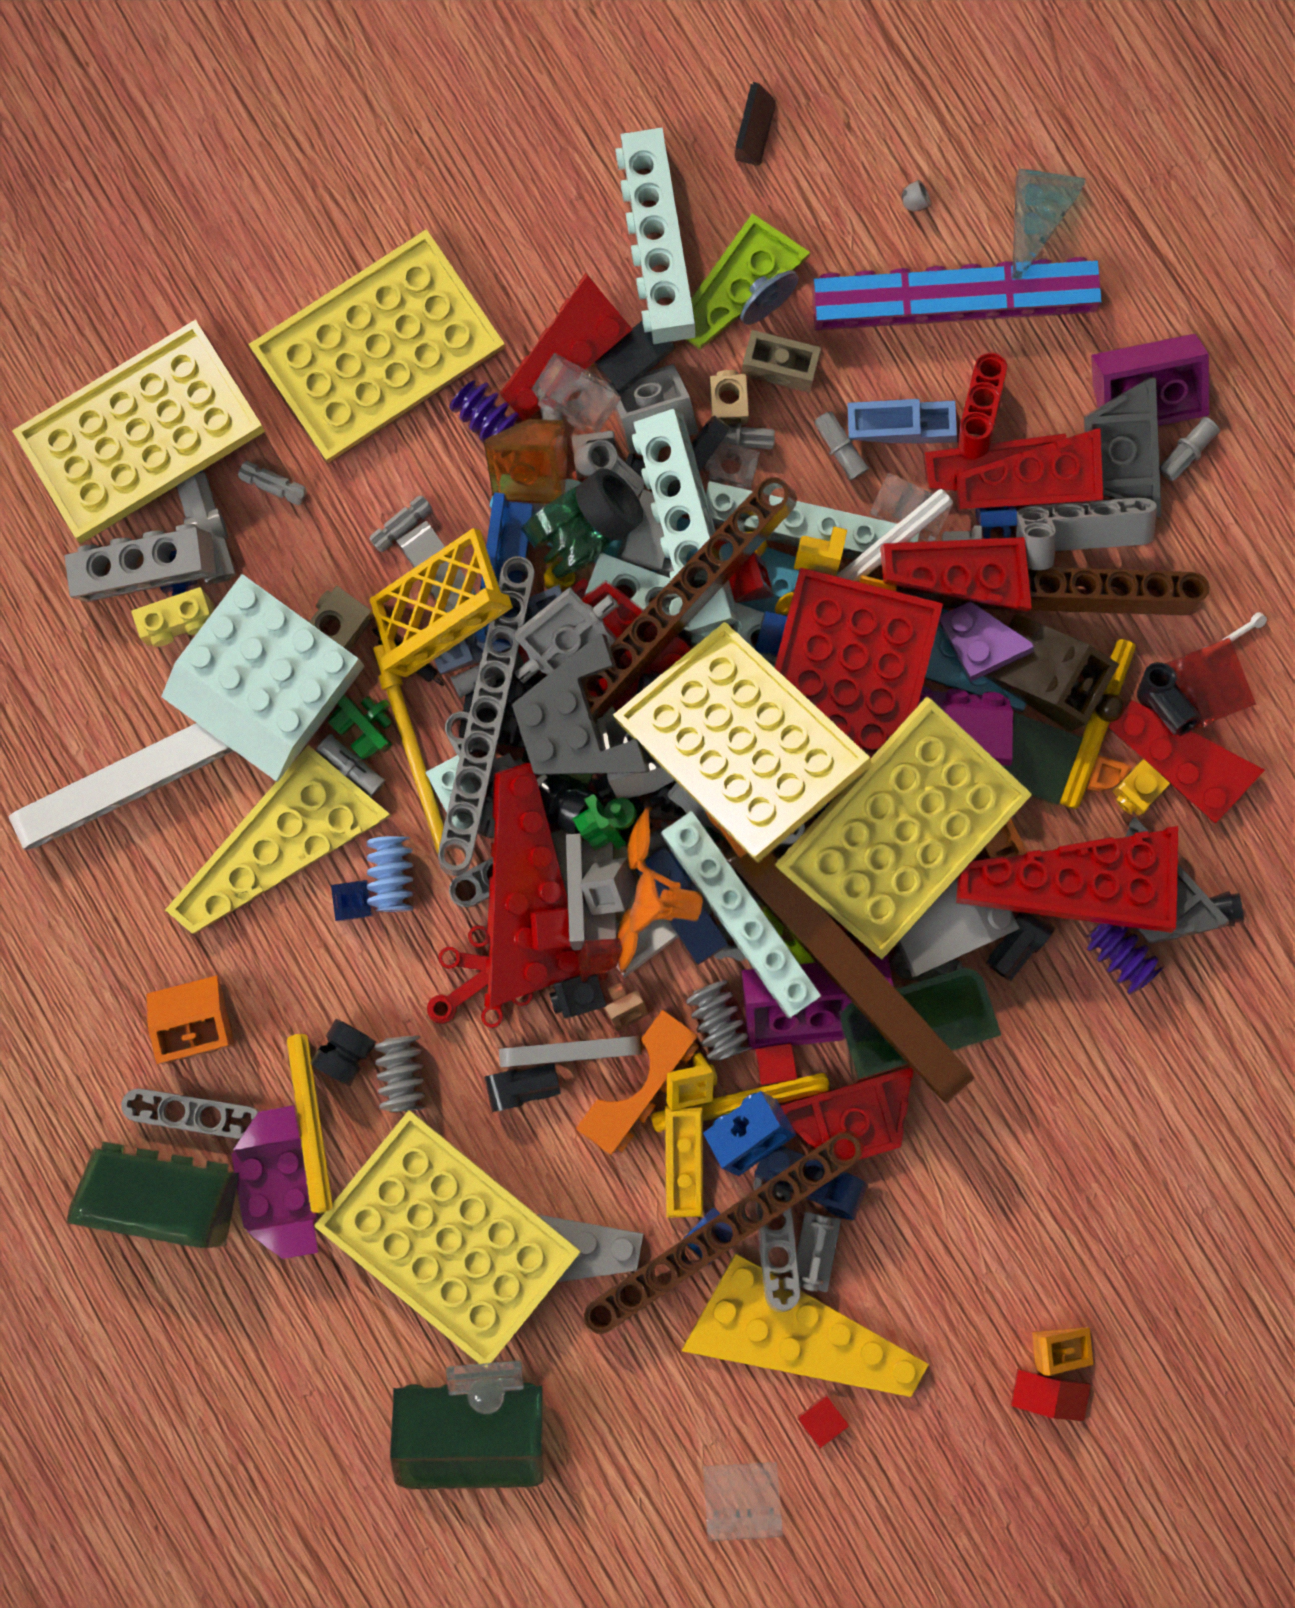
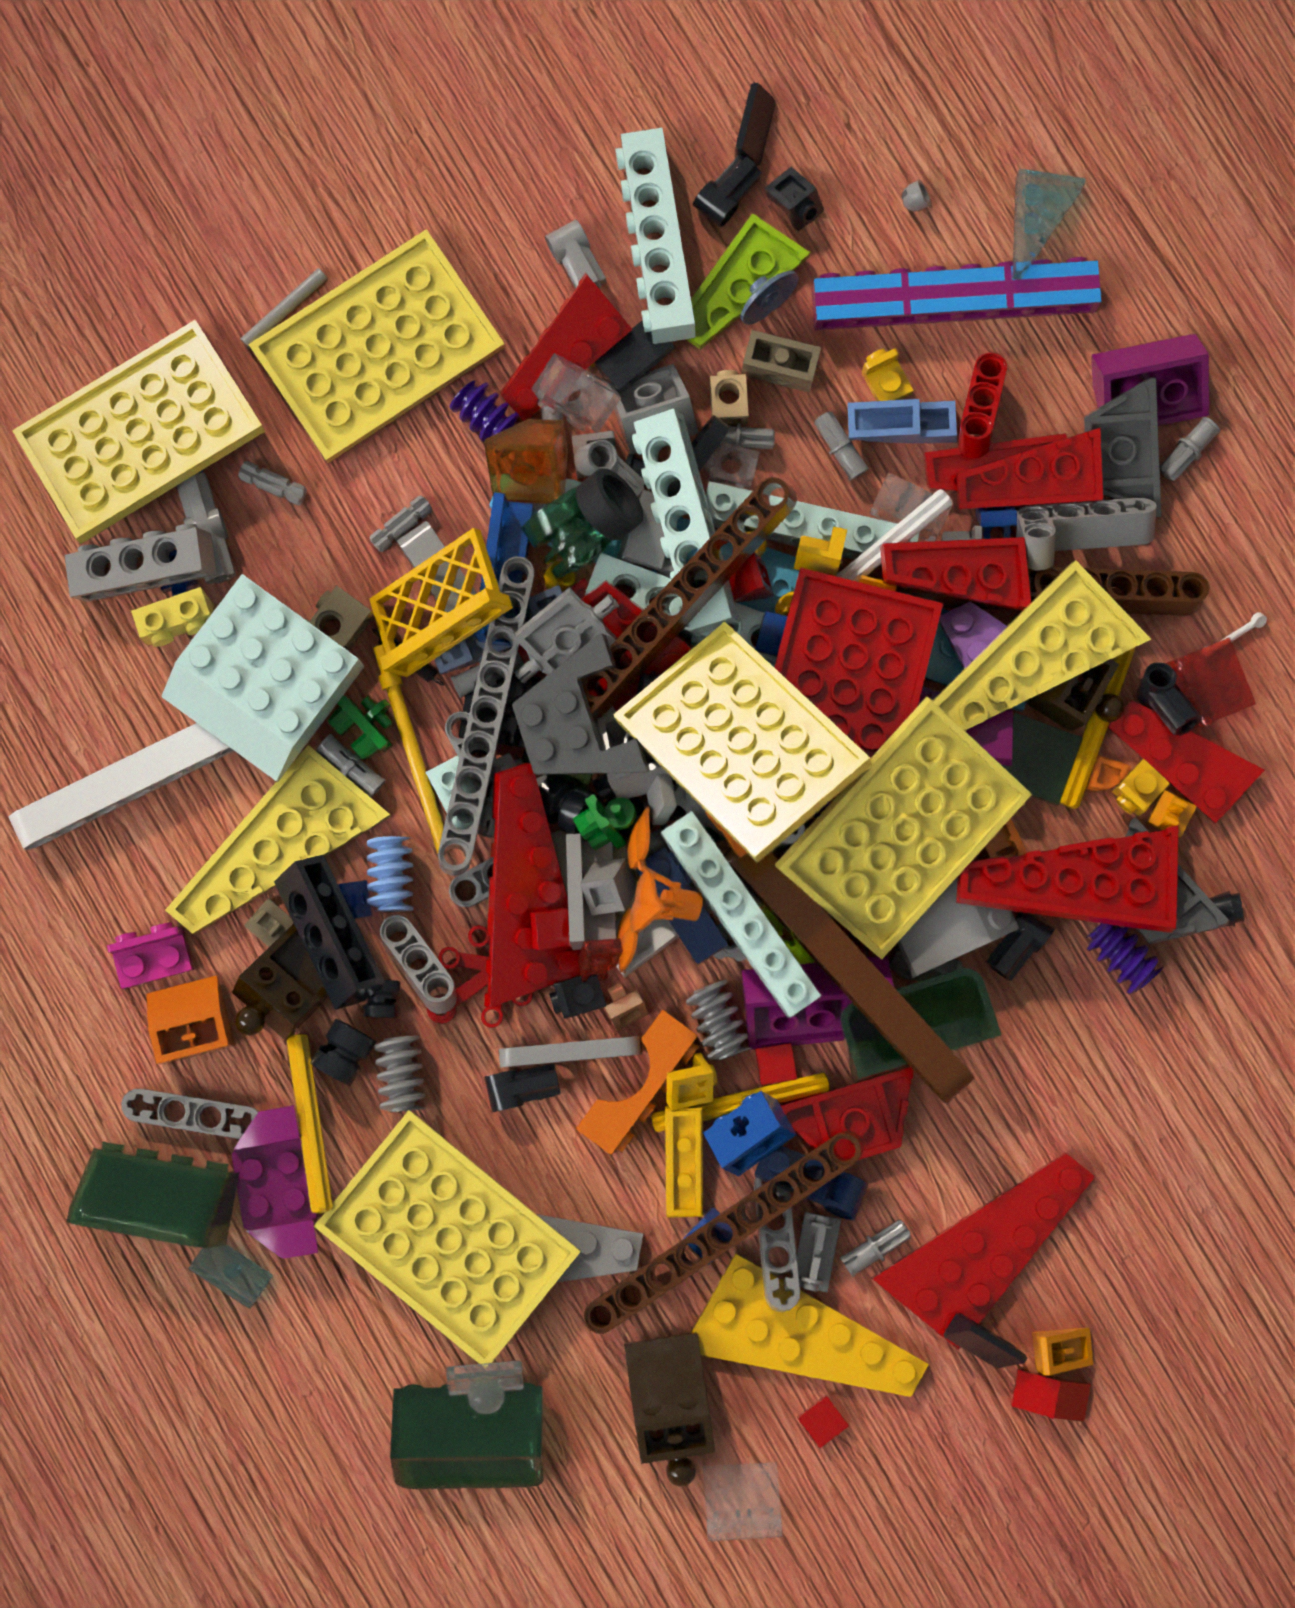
none -> dark pink bracket [107,922,194,989]
none -> clear light blue slope [189,1235,274,1308]
none -> dark brown slope [232,923,328,1041]
none -> light grey bar [240,268,328,349]
none -> dark tan tile [244,898,293,947]
none -> black brick [274,855,385,1010]
none -> black wheel [363,980,401,1018]
none -> light grey beam [380,915,457,1014]
none -> light grey piece [545,219,606,288]
none -> dark brown slope [624,1332,715,1487]
none -> light grey tile [647,774,677,825]
none -> black piece [692,154,762,228]
none -> black bracket [764,166,824,231]
none -> light grey axle [840,1220,911,1277]
none -> yellow bracket [861,348,914,401]
none -> red wing [871,1153,1095,1350]
none -> light yellow wing [933,560,1151,731]
none -> black slope [944,1313,1027,1368]
none -> light orange tile [1146,790,1197,839]

